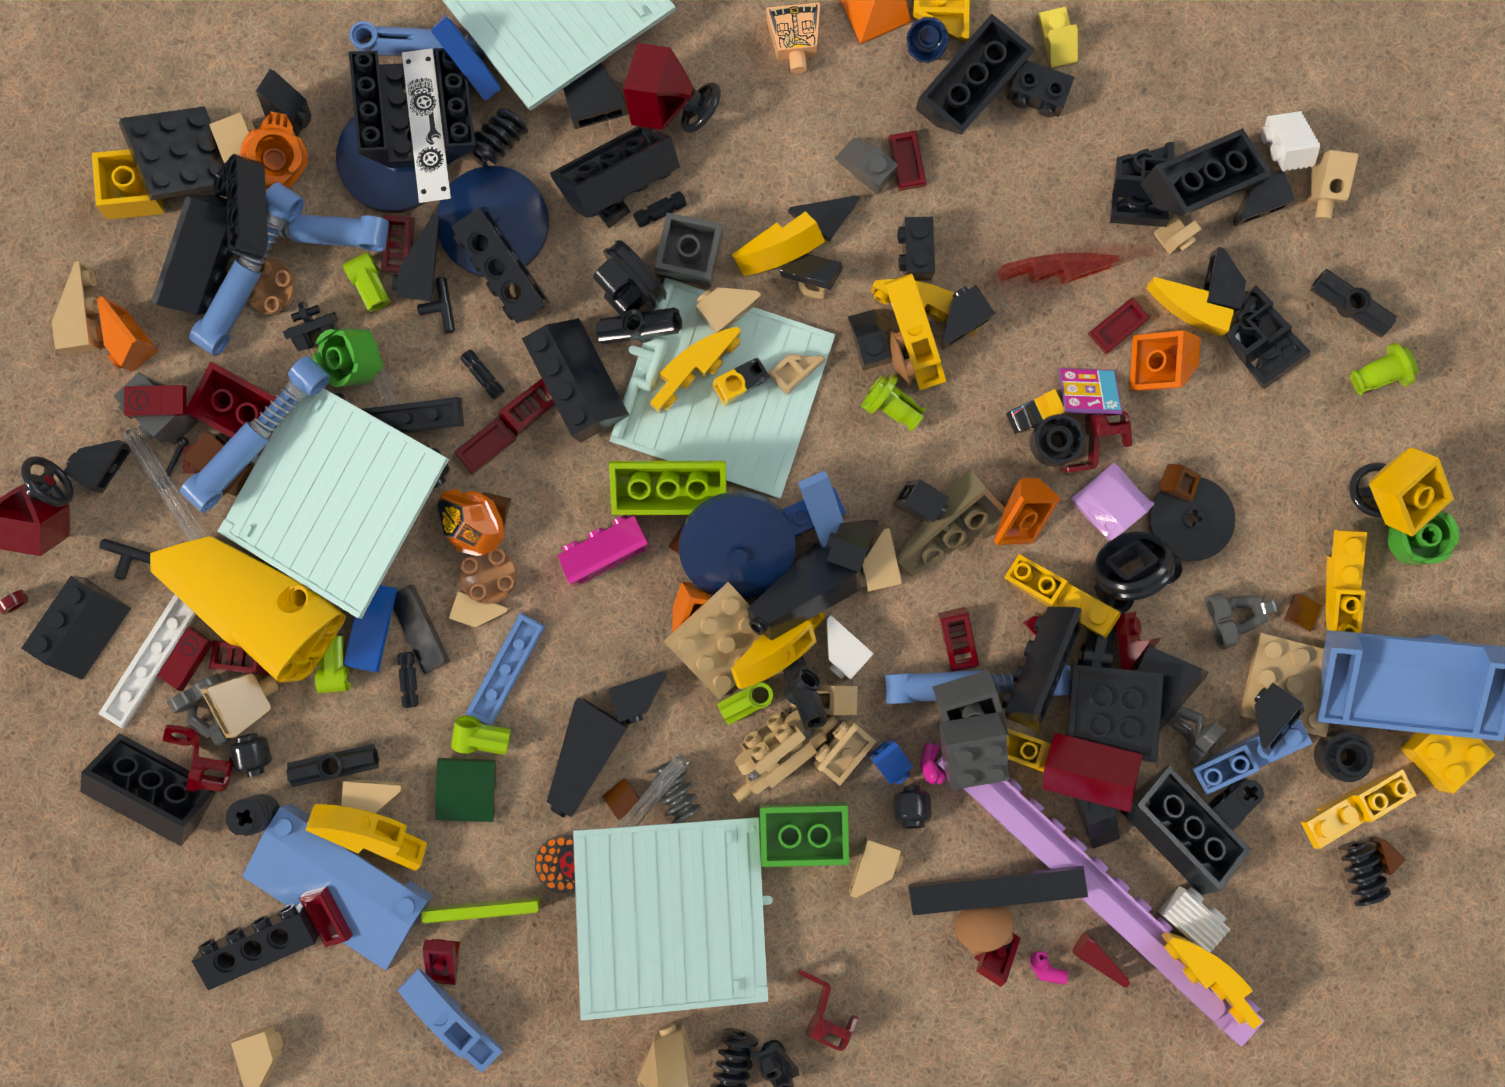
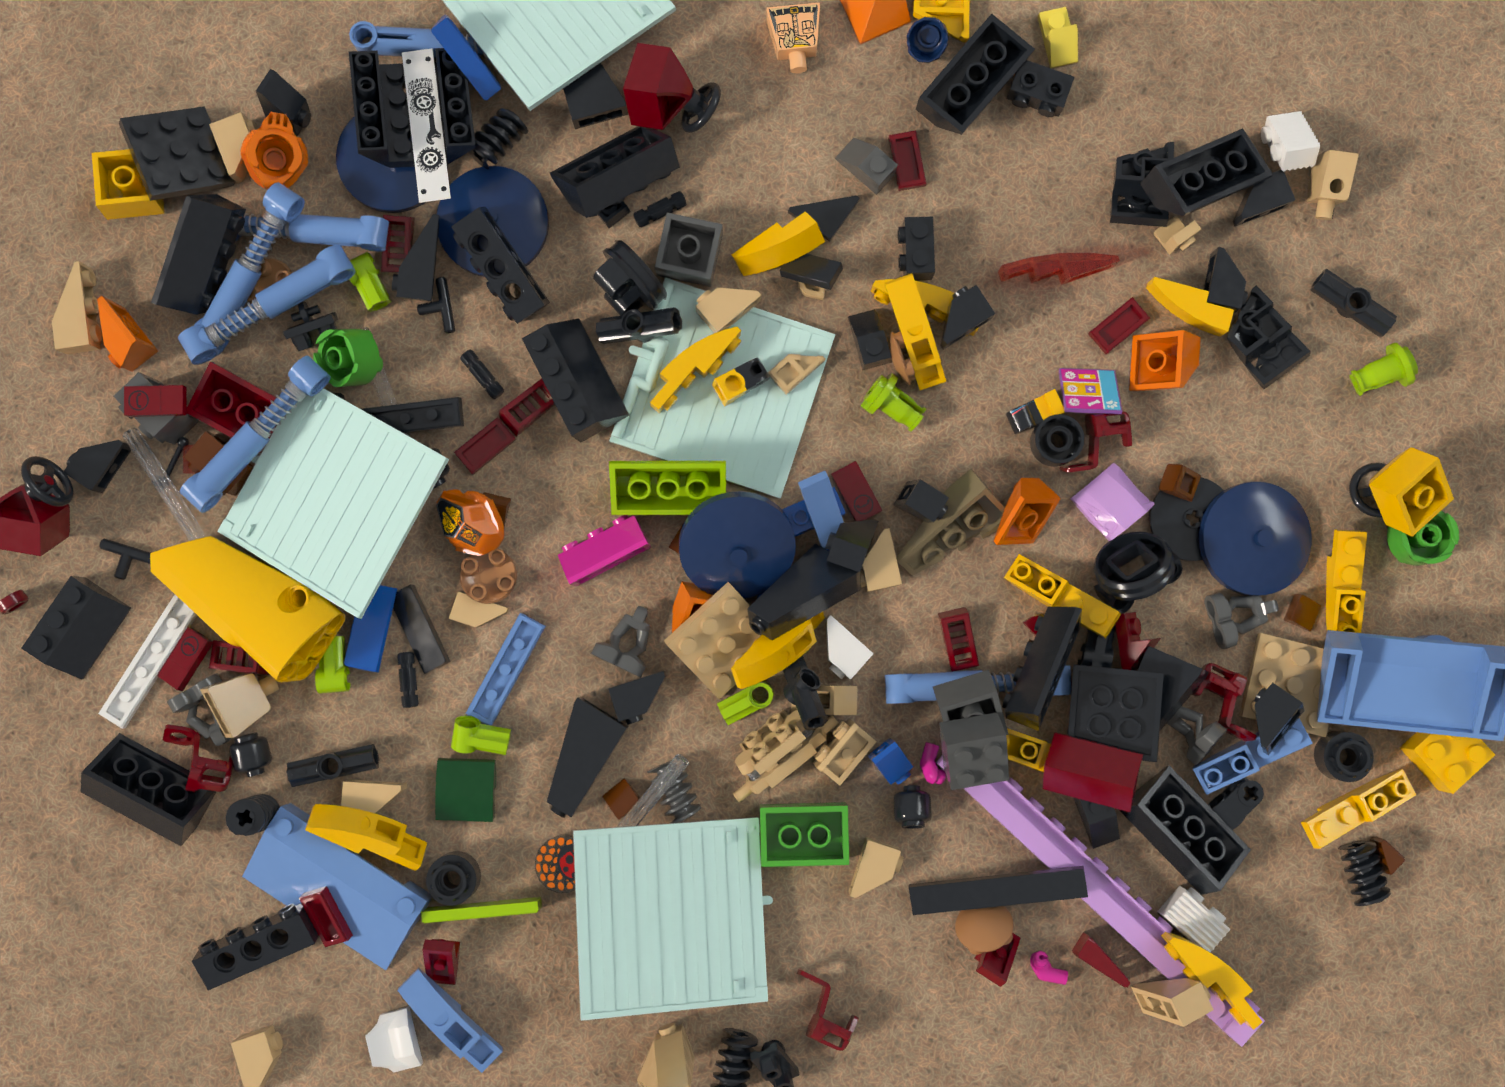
black beam [213,154,268,260] -> none
none -> medium blue piece [178,245,356,365]
none -> white slope [365,1006,423,1072]
none -> black piece [426,851,481,906]
none -> dark grey piece [591,606,651,678]
none -> dark red tile [831,461,883,521]
none -> tan slope [1131,978,1214,1027]
none -> dark red piece [1192,663,1257,741]
none -> dark blue dish [1199,482,1312,596]

